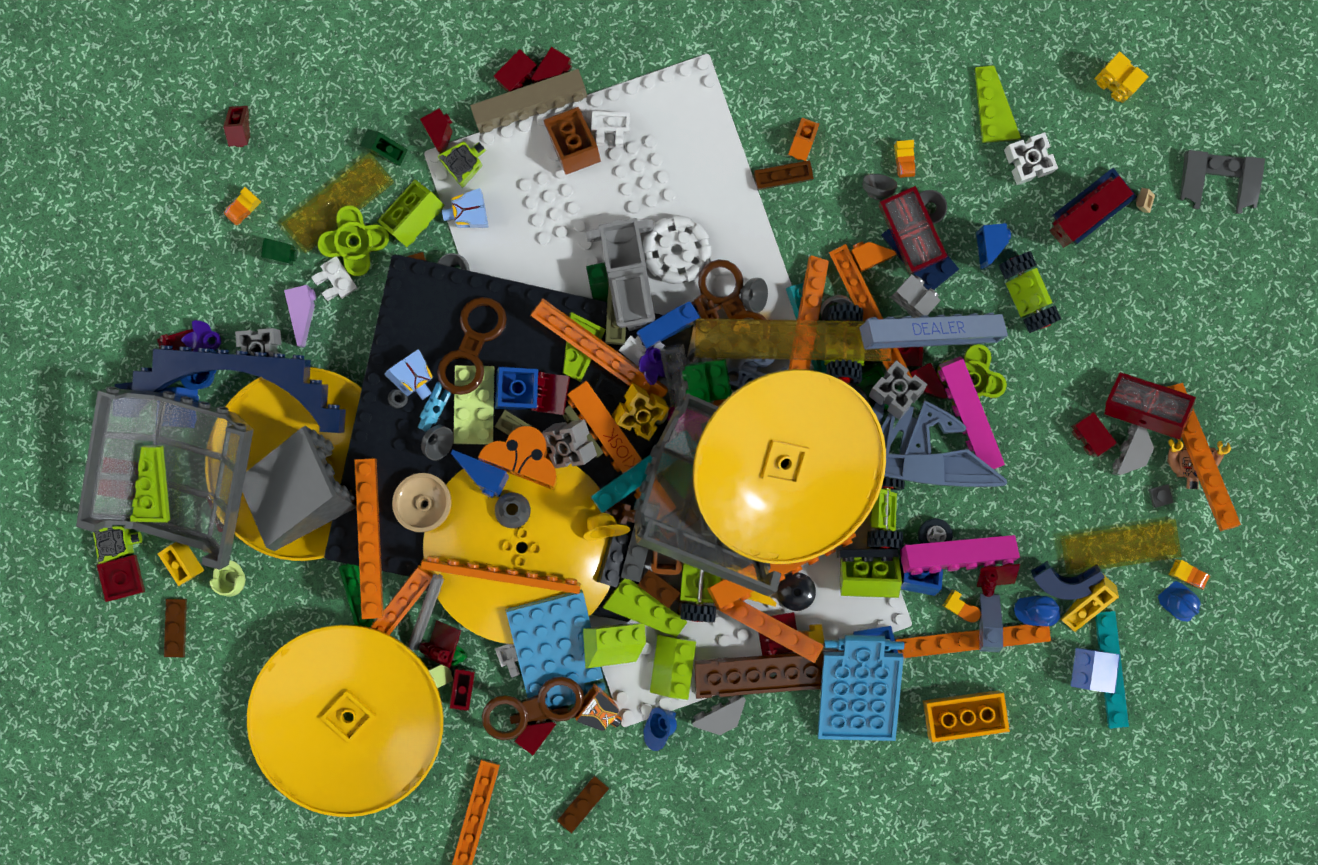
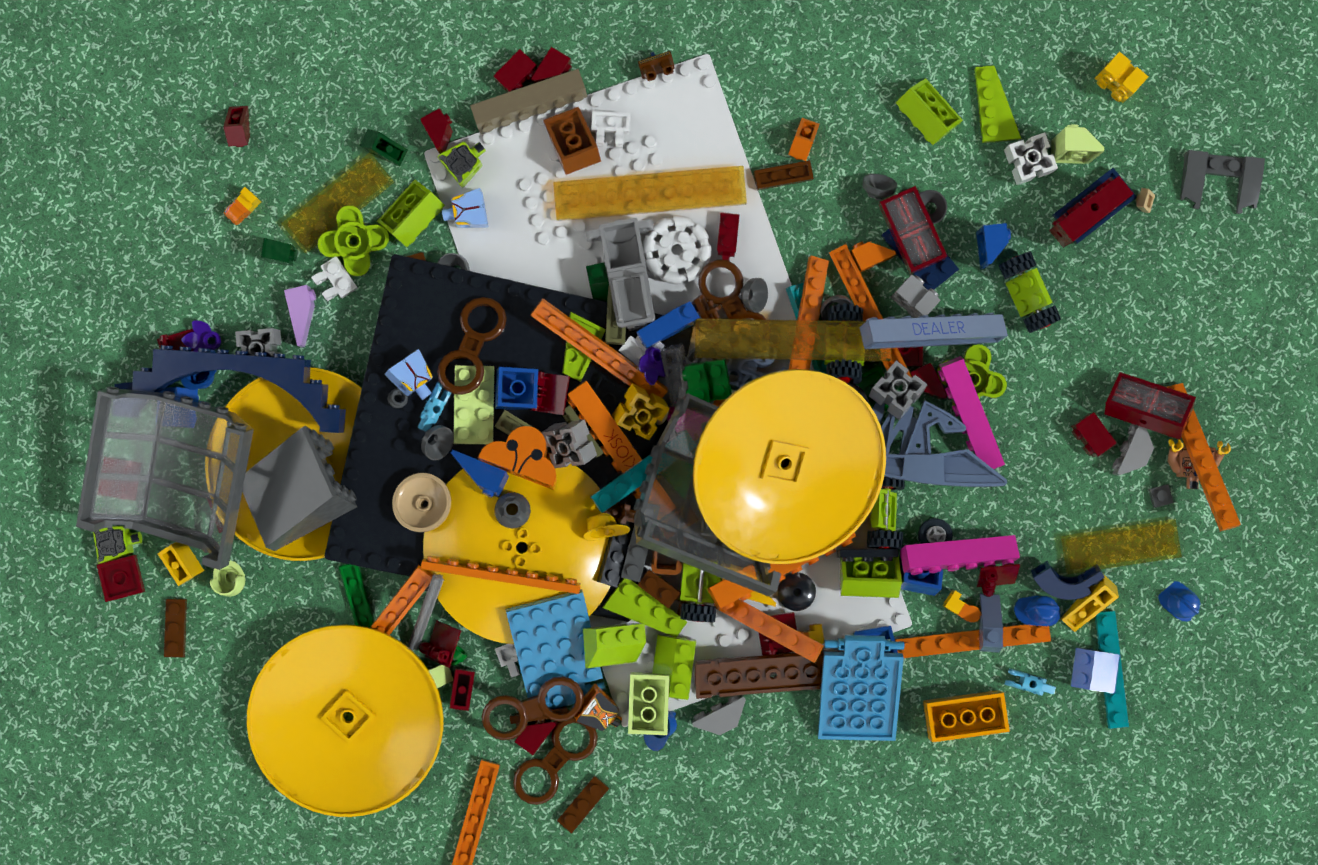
lime wing [130,445,170,522] -> none
orange brick [355,459,384,619] -> none
leg [894,140,915,178] -> none
leg [1168,559,1210,590] -> none
none -> reddish brown bar [513,717,598,805]
none -> clear yellow plate [553,166,747,221]
none -> yellowish green slope [628,672,669,735]
none -> reddish brown hips [638,51,675,81]
none -> dark red hinge [717,213,740,261]
none -> lime slope [896,78,963,145]
none -> medium azure hinge [1005,668,1056,696]
none -> yellowish green slope [1051,124,1104,164]

